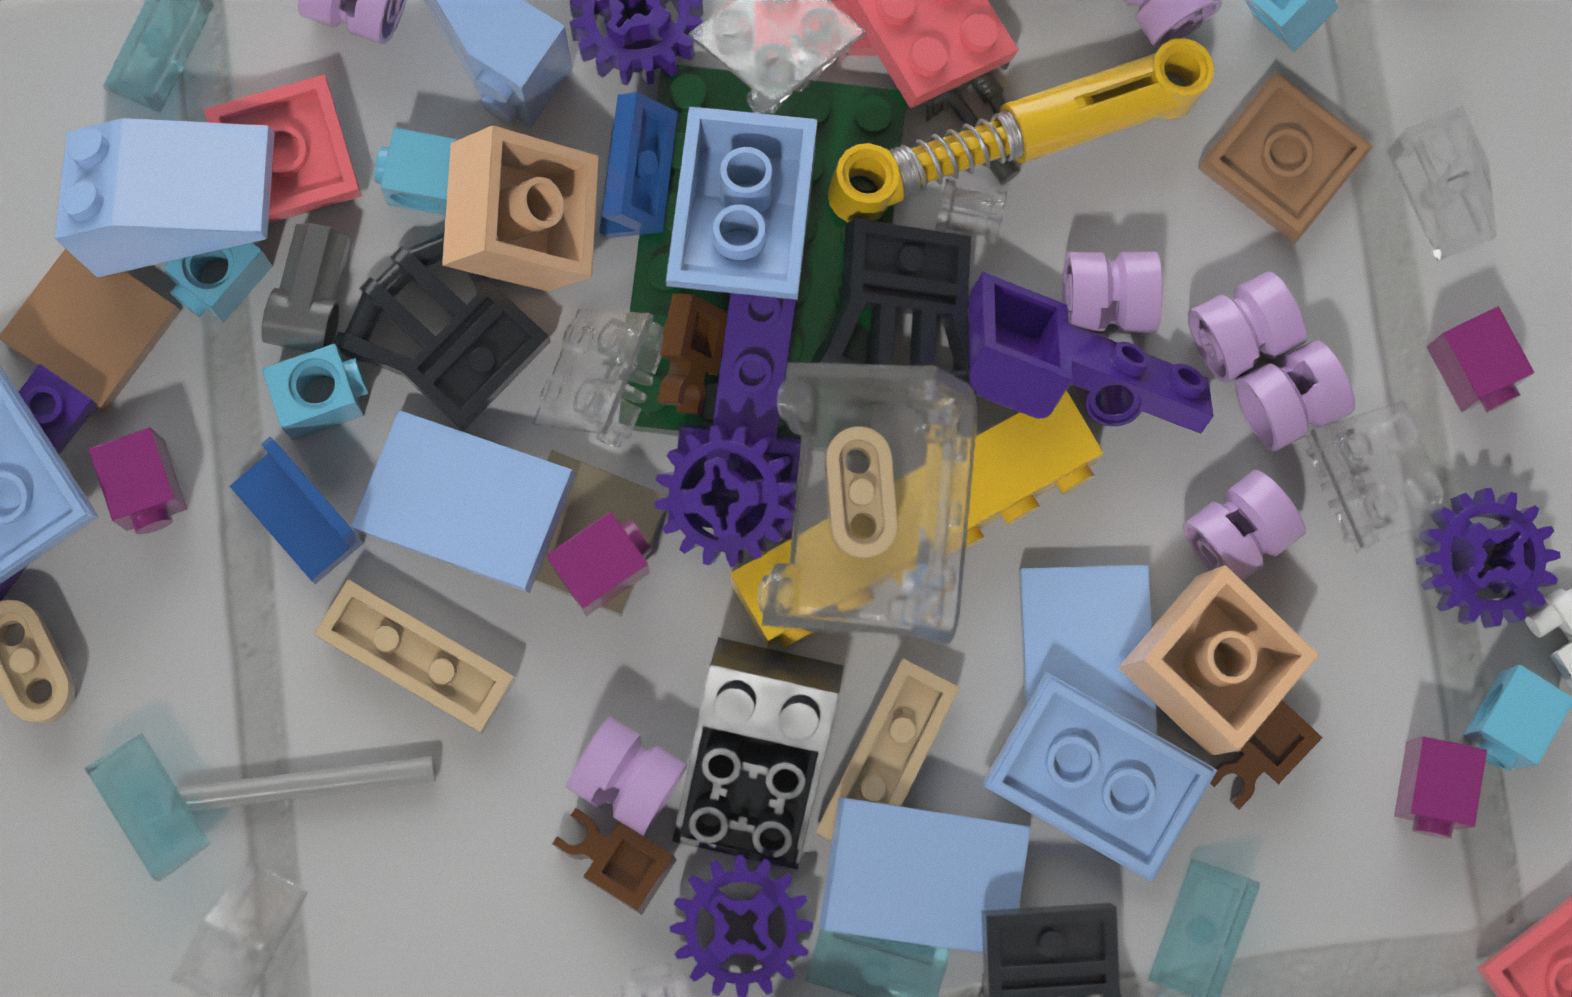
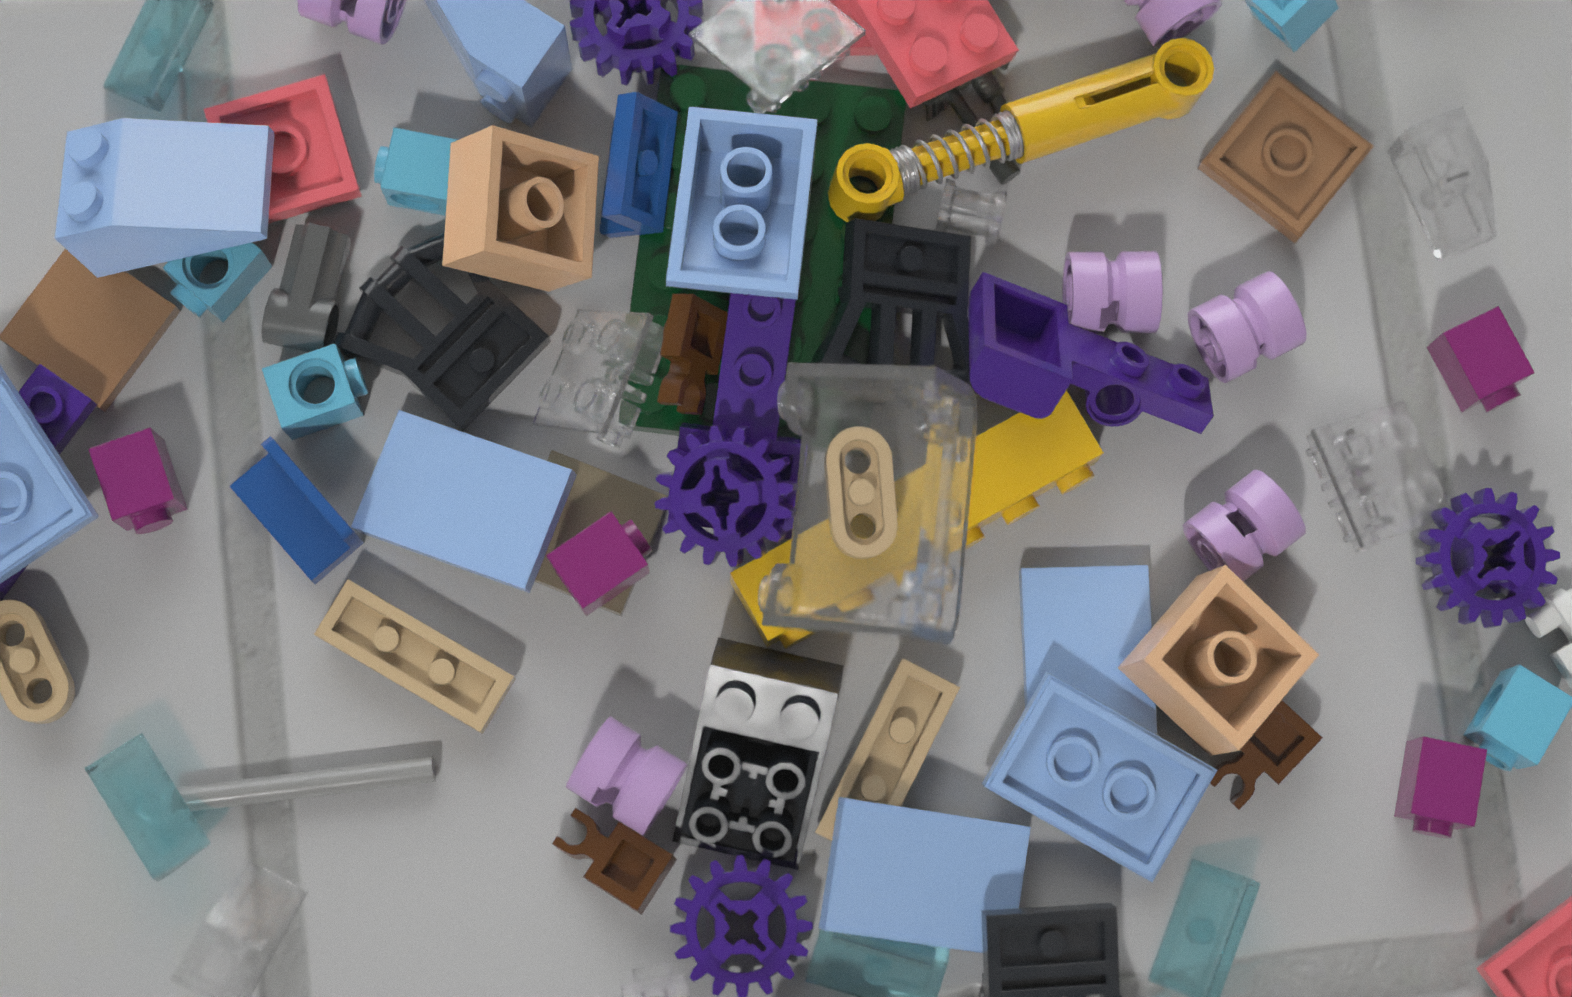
lavender wheel [1235,340,1355,452] -> none

